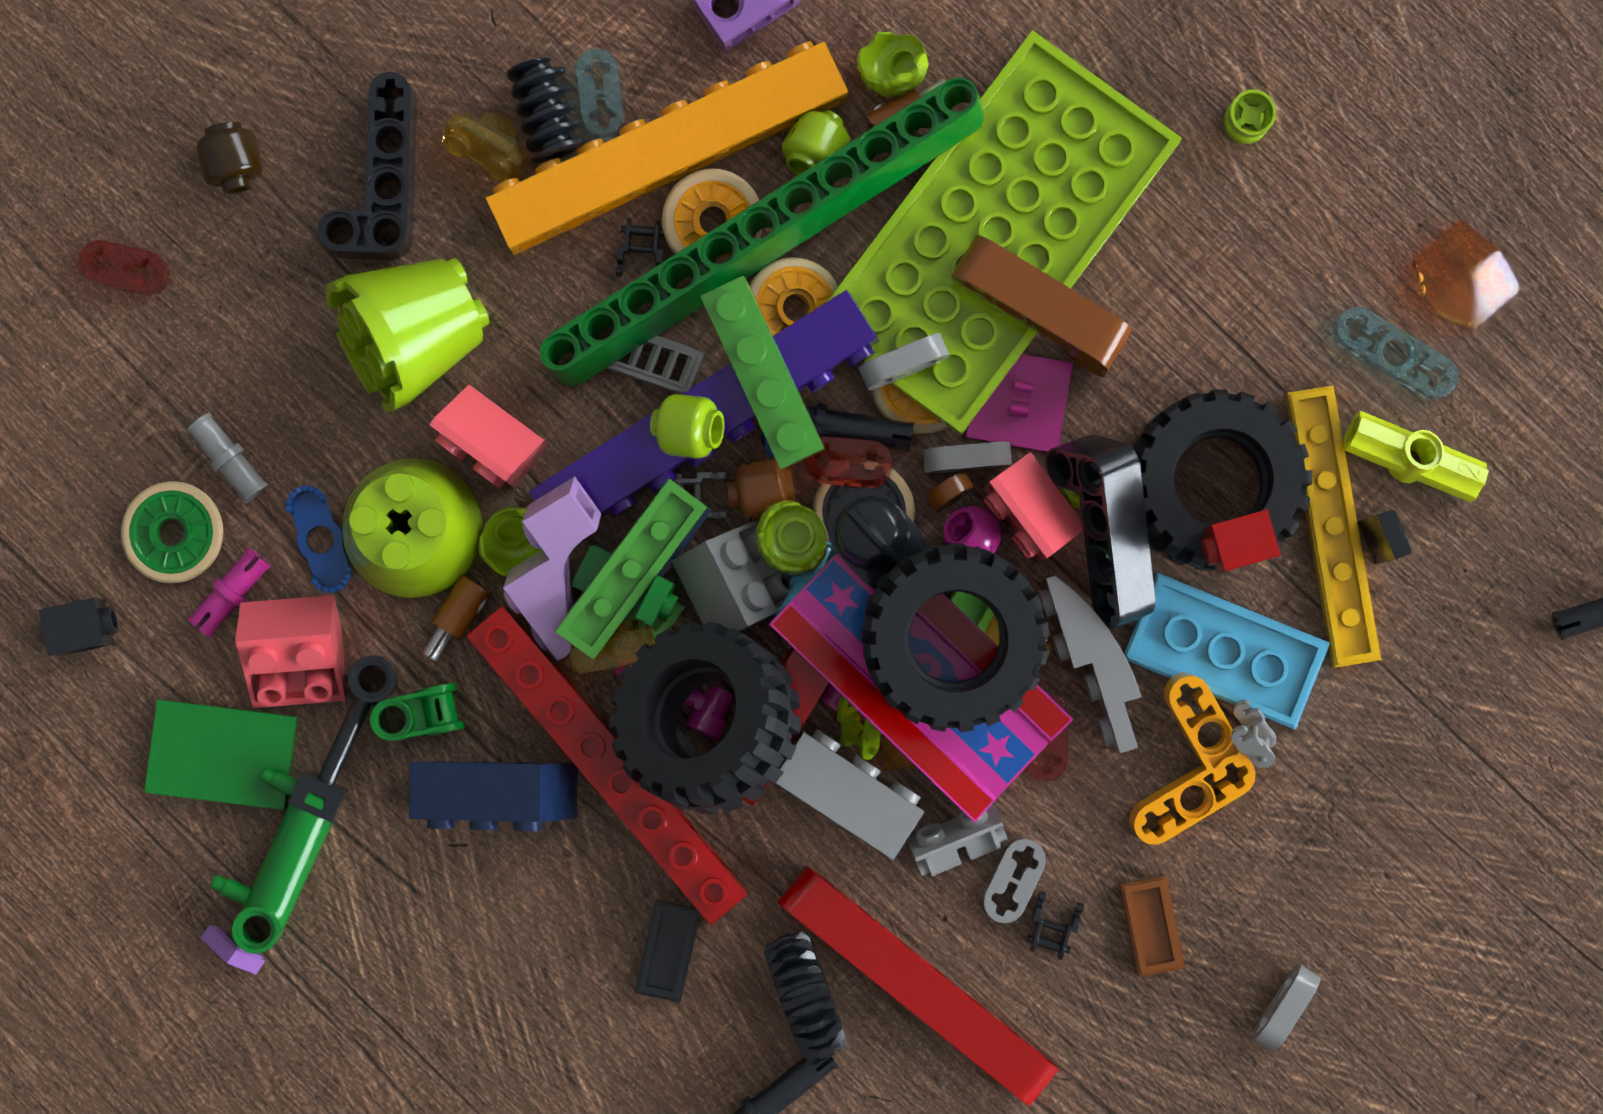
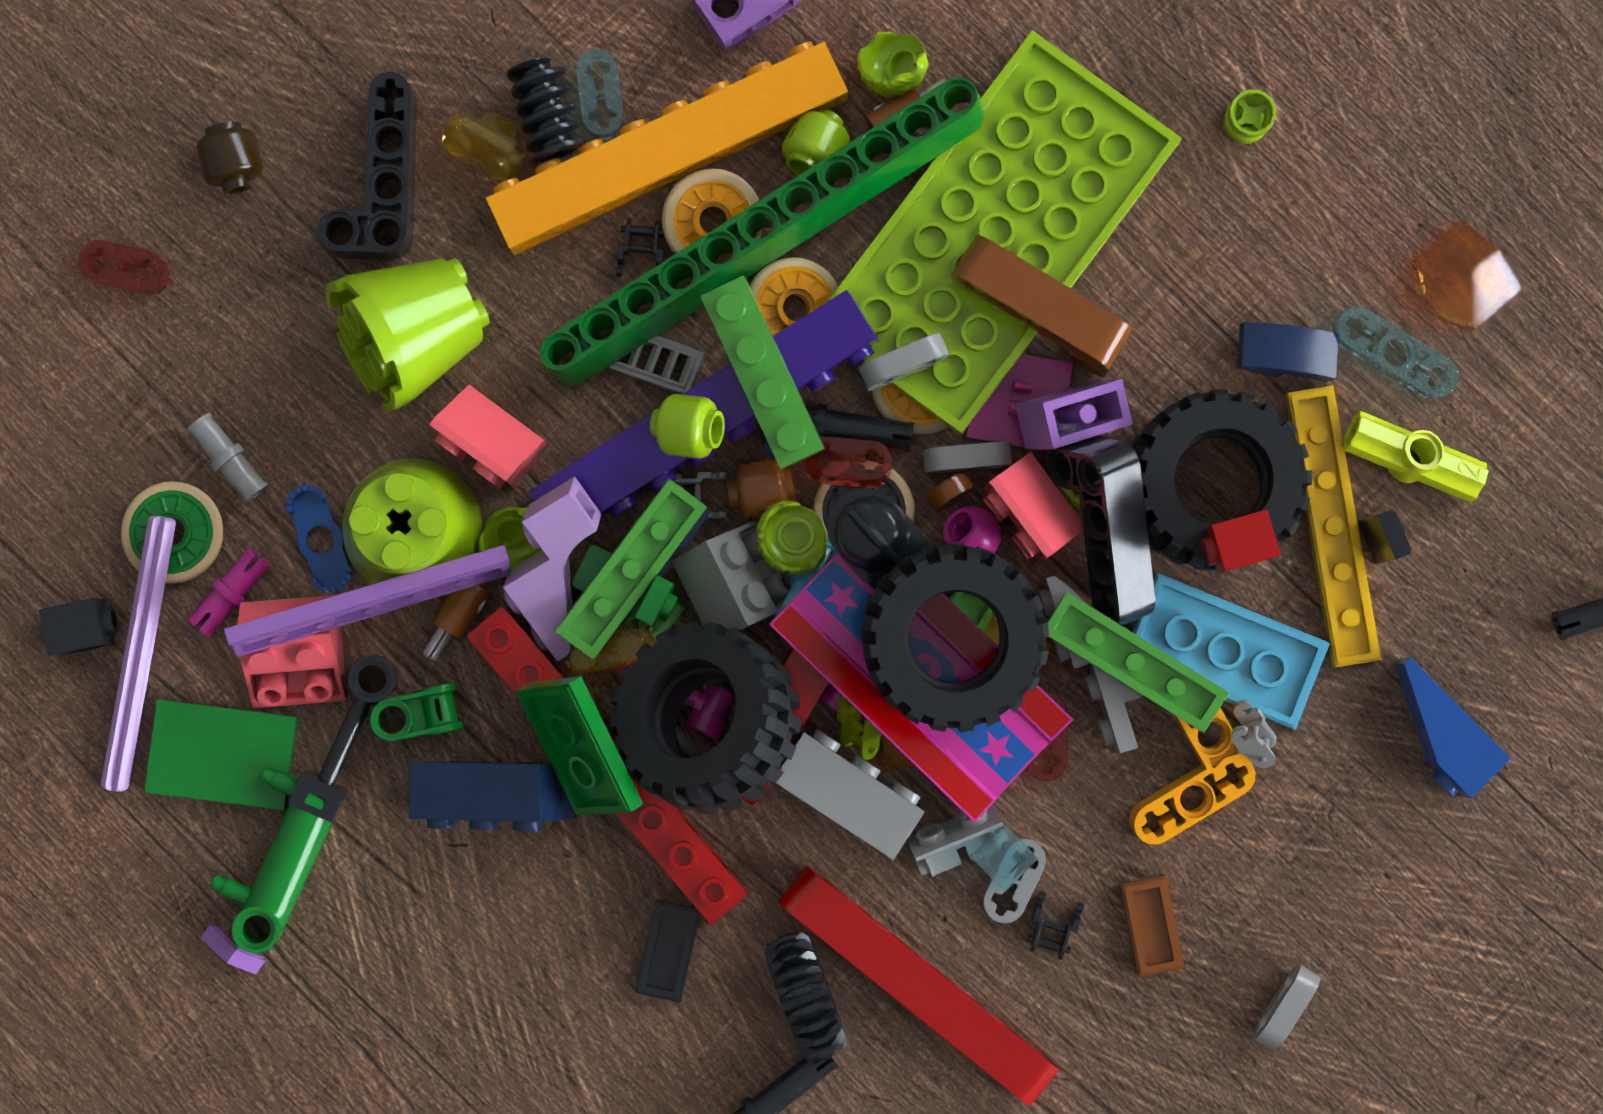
none -> lavender axle [101,515,176,792]
none -> medium lavender tile [224,545,511,657]
none -> green tile [516,676,643,816]
none -> clear light blue tile [970,823,1038,891]
none -> medium lavender brick [1015,379,1133,449]
none -> bright green plate [1047,592,1229,733]
none -> dark blue slope [1237,322,1339,382]
none -> blue slope [1394,657,1511,798]

